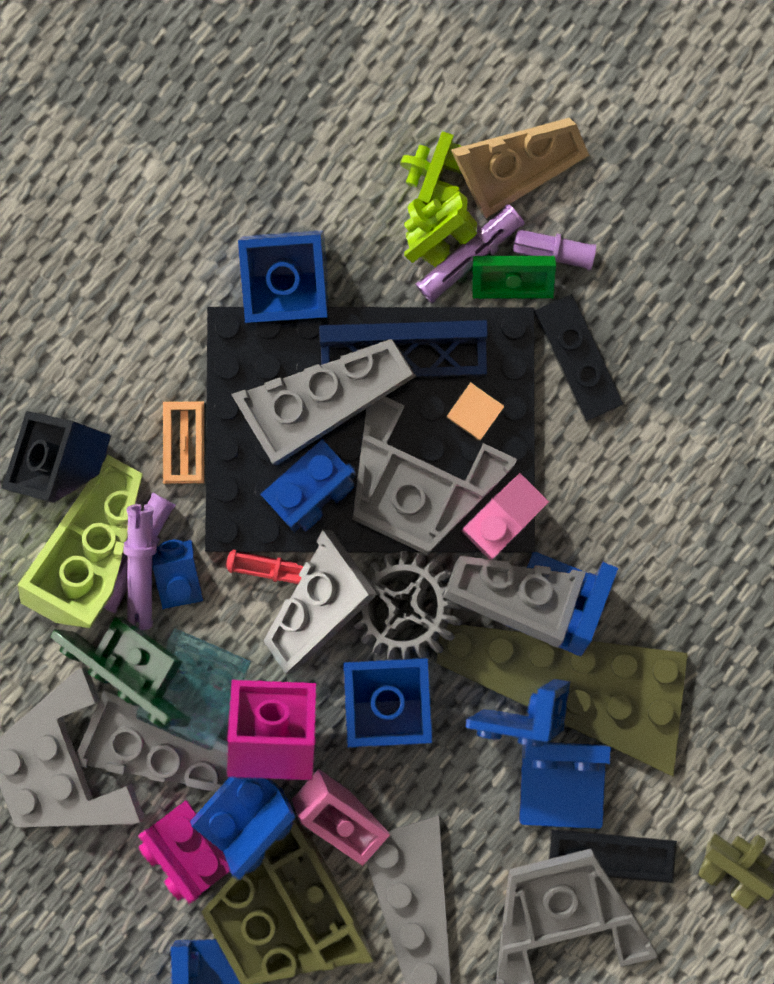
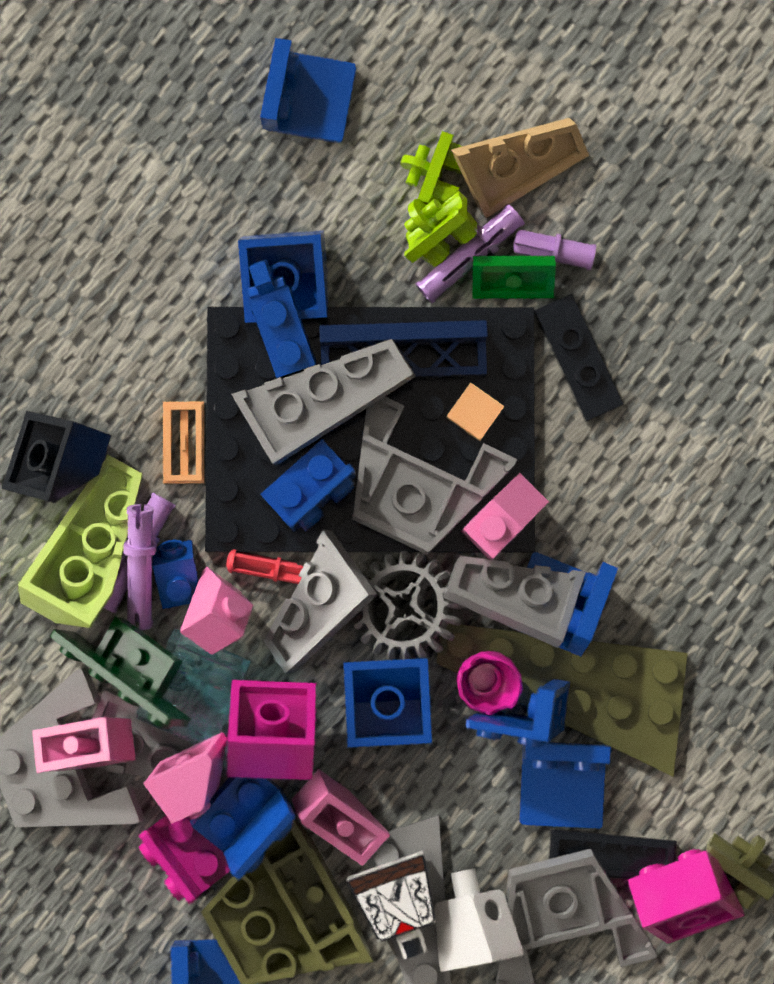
none -> bright pink slope [32,717,135,773]
none -> bright pink slope [144,732,227,823]
none -> bright pink slope [180,567,253,655]
none -> blue hinge [247,259,316,378]
none -> blue bracket [260,38,356,143]
none -> torso [347,850,436,959]
none -> white torso [434,868,524,972]
none -> dark pink hair [456,651,523,715]
none -> dark pink slope [628,849,745,944]

